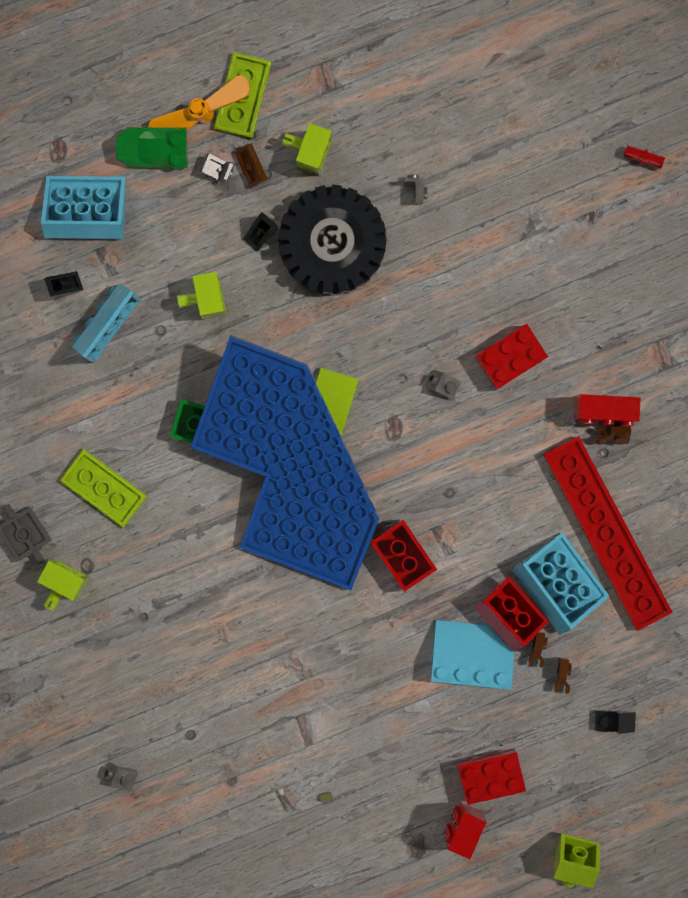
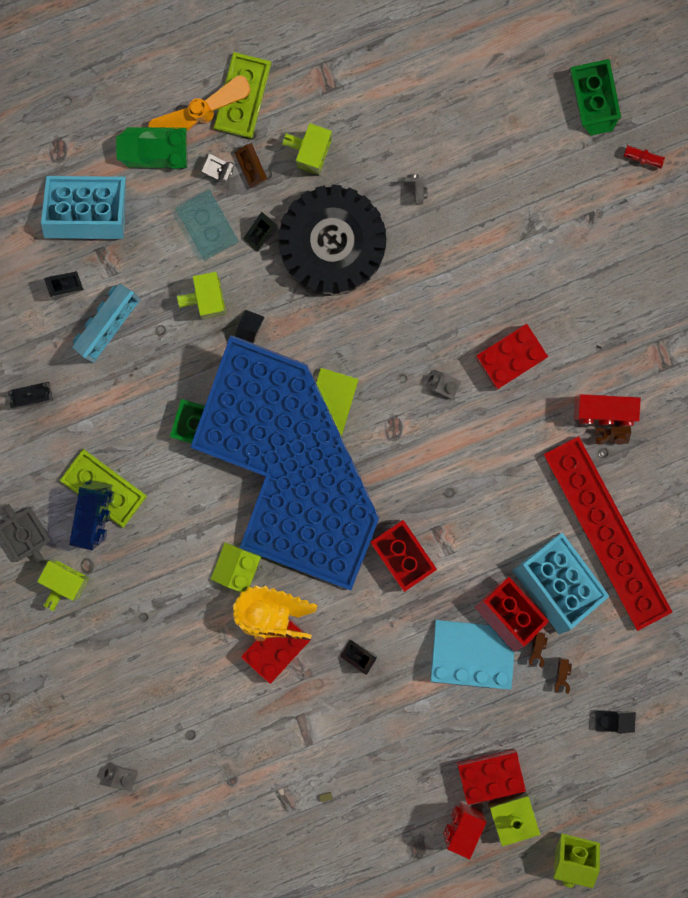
none -> black hinge [8,382,53,410]
none -> clear blue brick [69,480,114,551]
none -> clear light blue tile [175,189,239,261]
none -> lime slope [211,542,262,592]
none -> yellow piece [233,585,317,641]
none -> black slope [235,310,265,344]
none -> red brick [241,617,311,684]
none -> black slope [340,639,377,675]
none -> lime brick [488,792,541,847]
none -> green slope [570,59,622,136]

